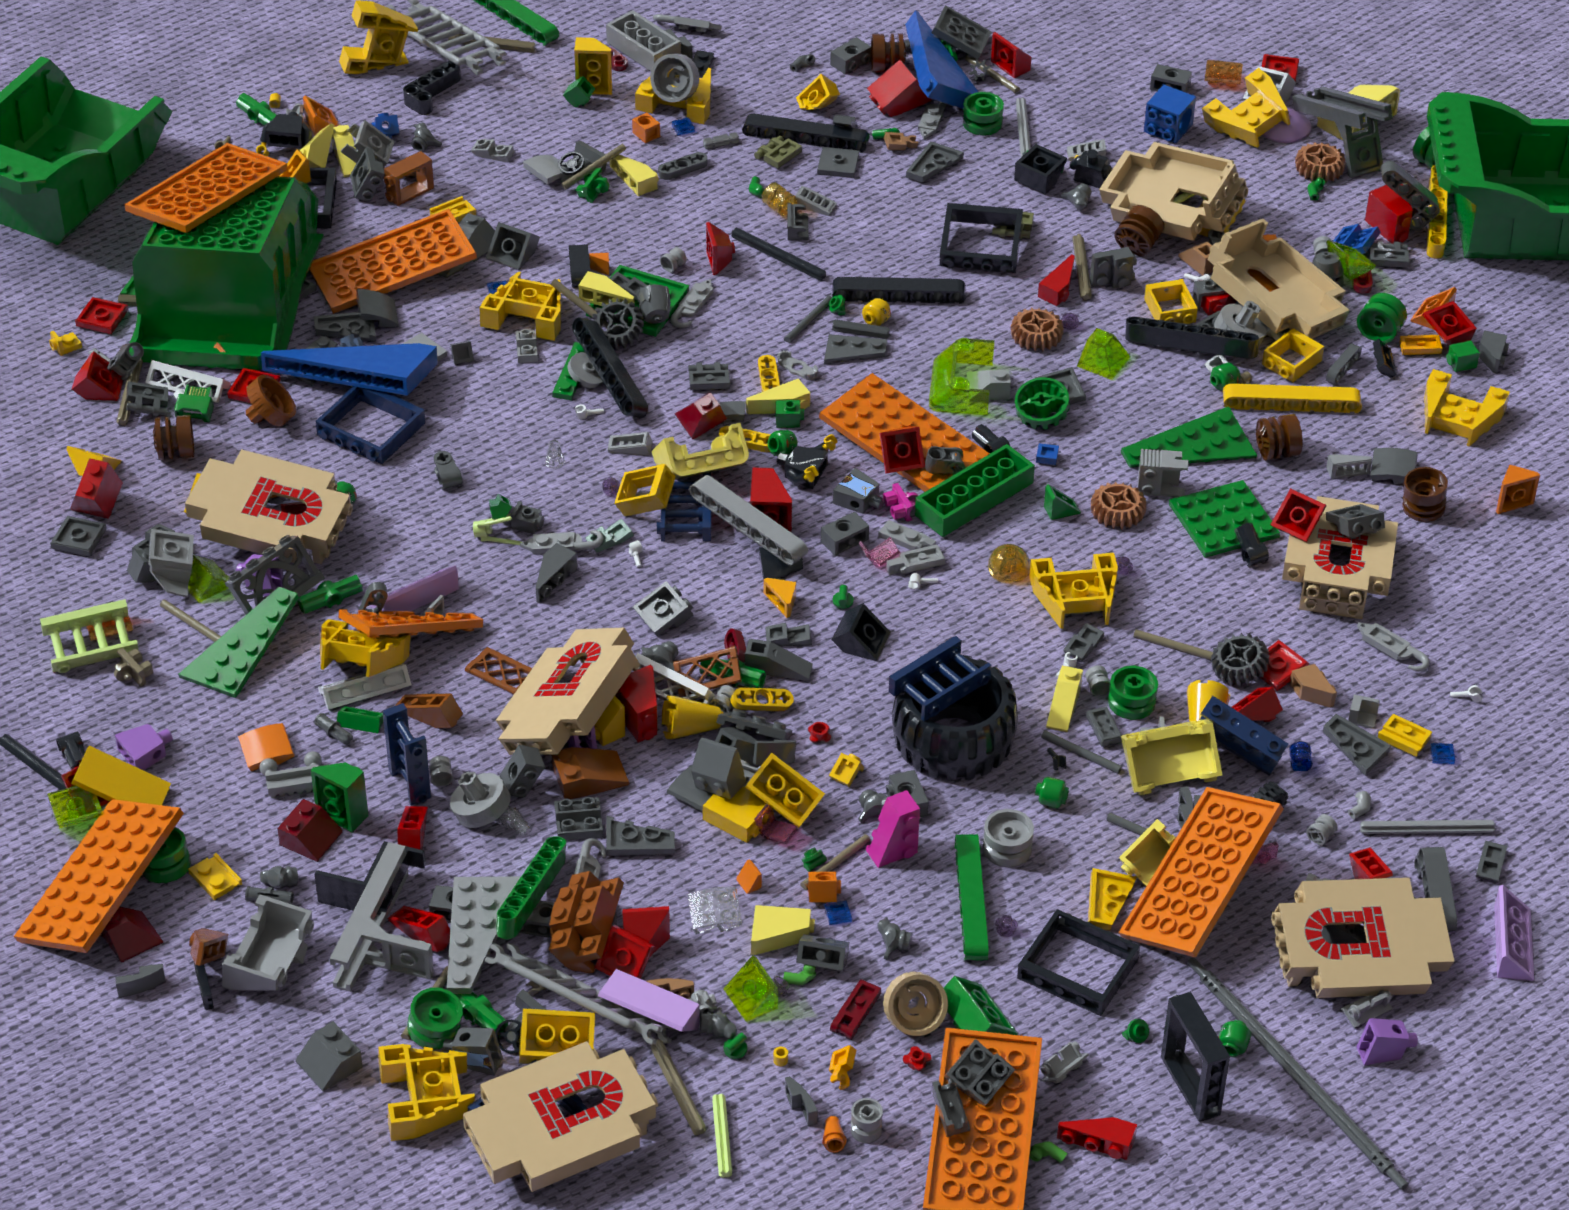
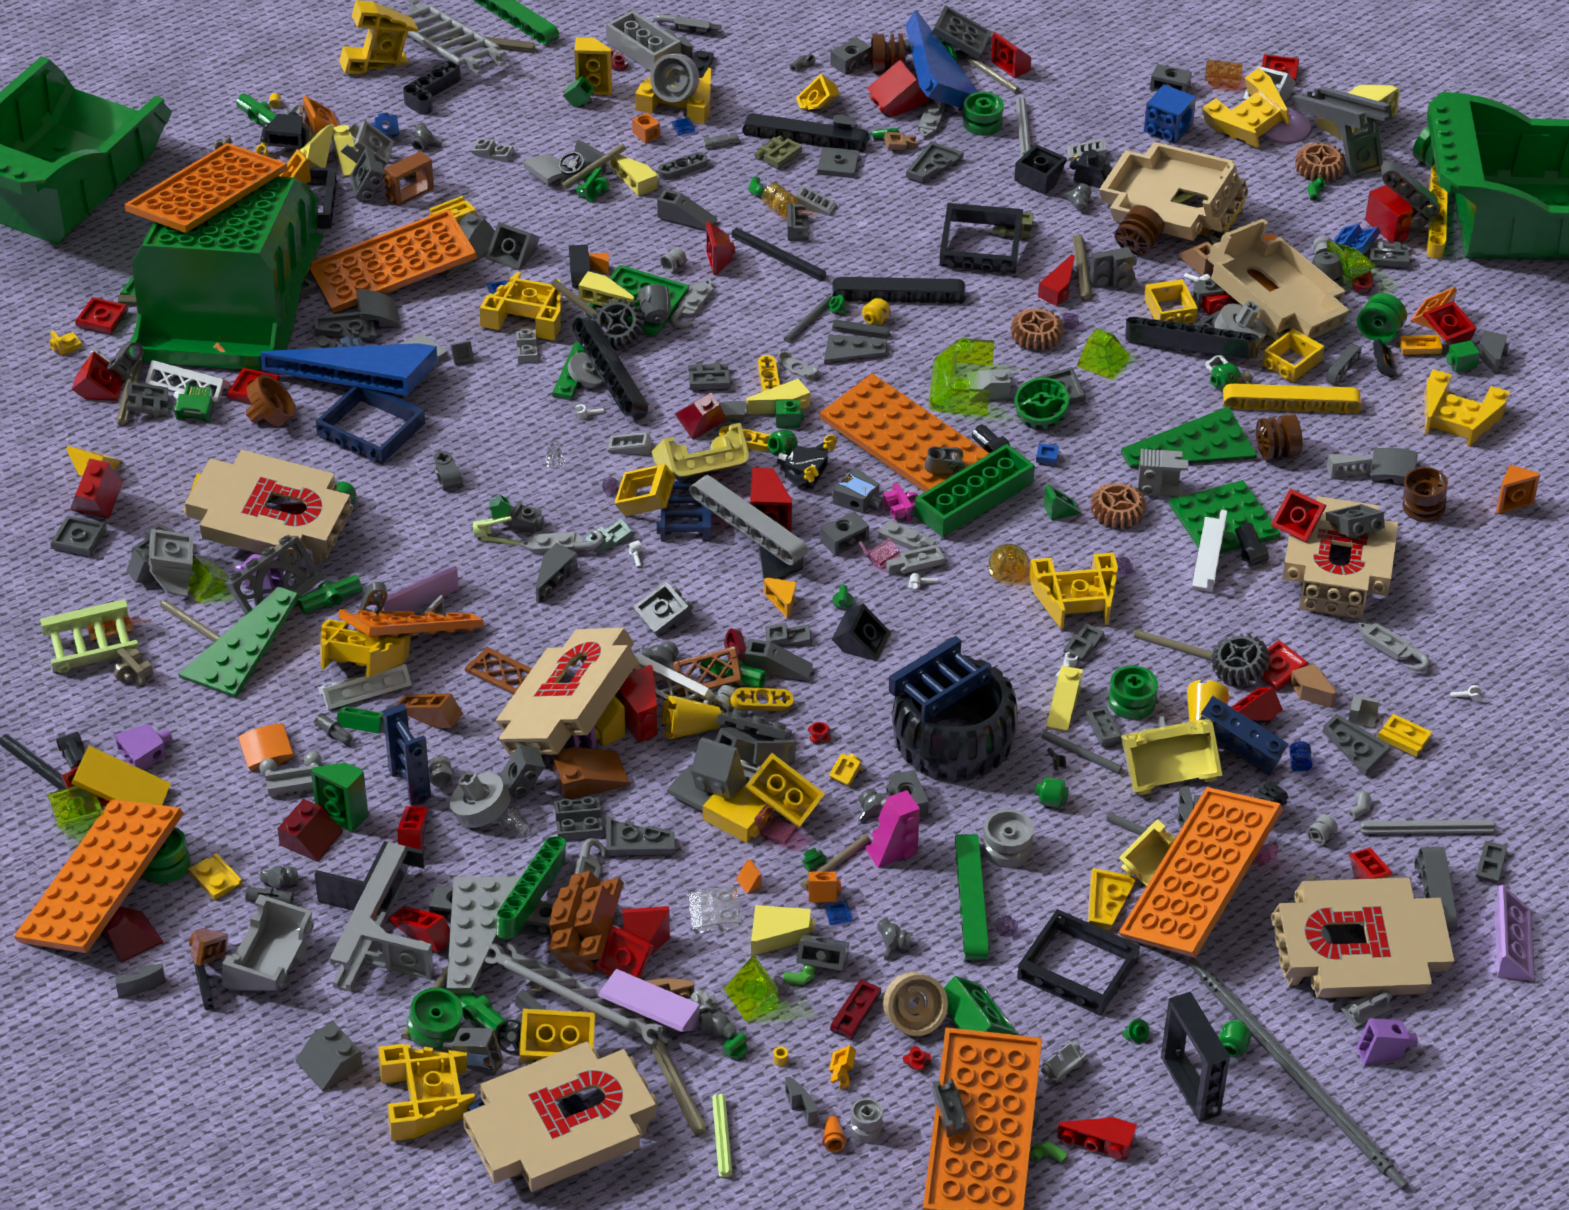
reddish brown wheel [153,415,195,460] -> none
dark grey slope [610,272,648,300] -> none
red slope [879,426,925,474] -> none
dark grey slope [944,1039,1015,1106] -> none
dark grey gear [969,59,991,81] -> none
light grey wheel [1085,665,1110,696] -> none
clear blue tile [1430,743,1455,764] -> none
none -> dark grey slope [657,189,717,230]
none -> white fence [1192,510,1227,593]

